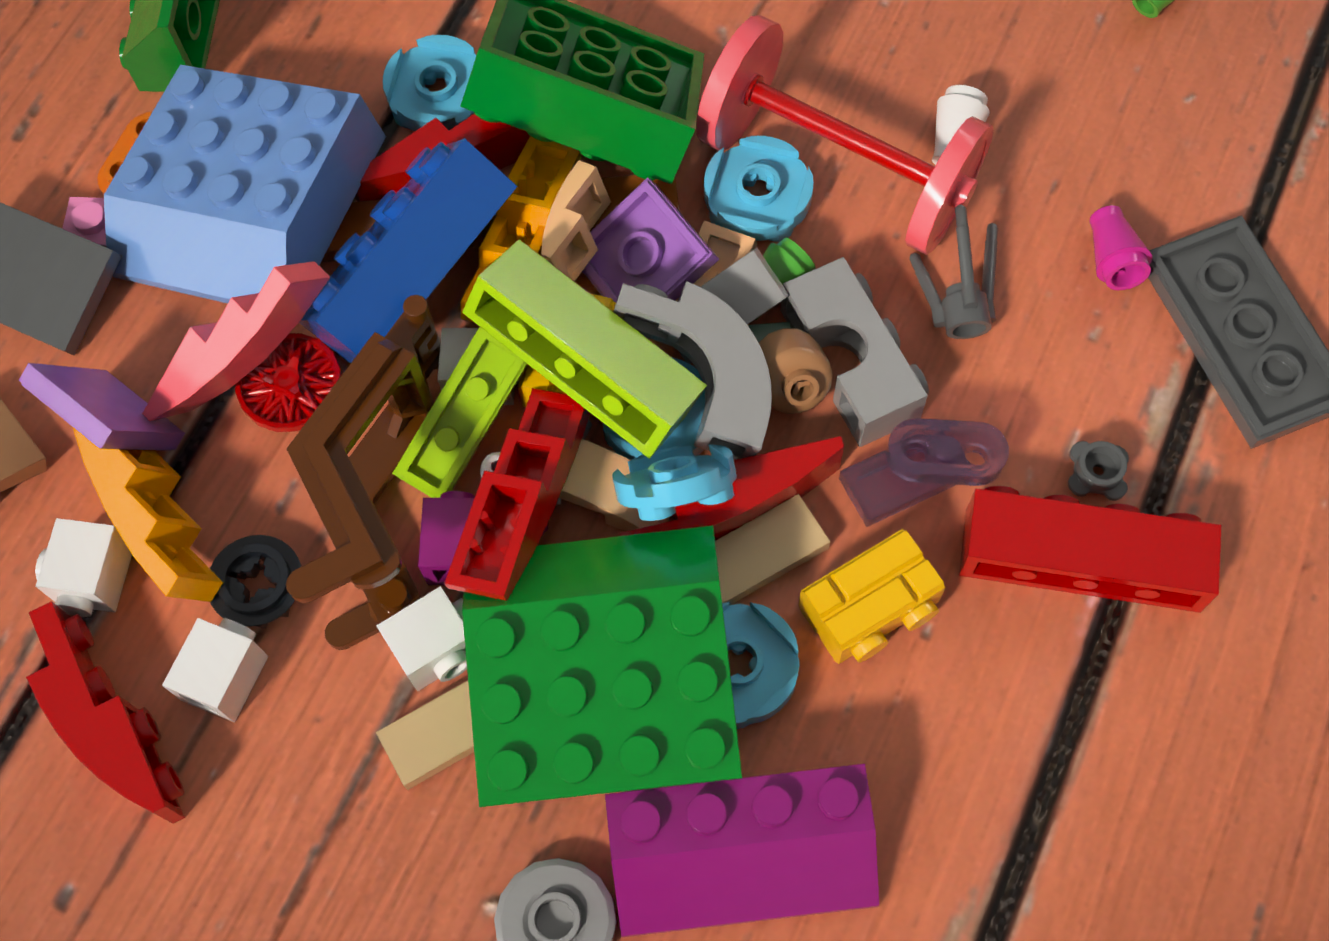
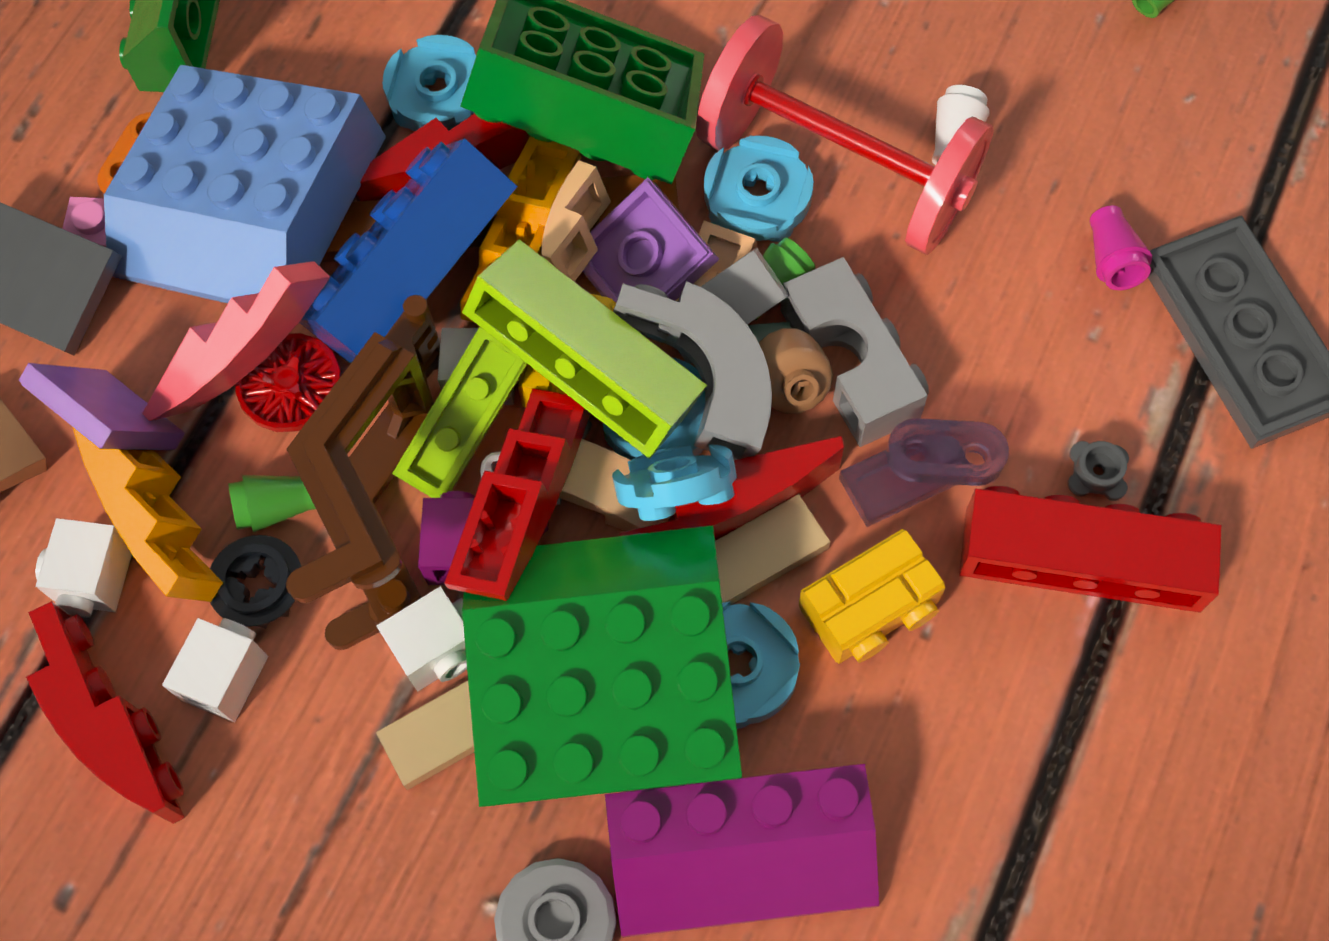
dark grey plant [909,204,998,339] -> none
none -> bright green cone [228,475,316,533]

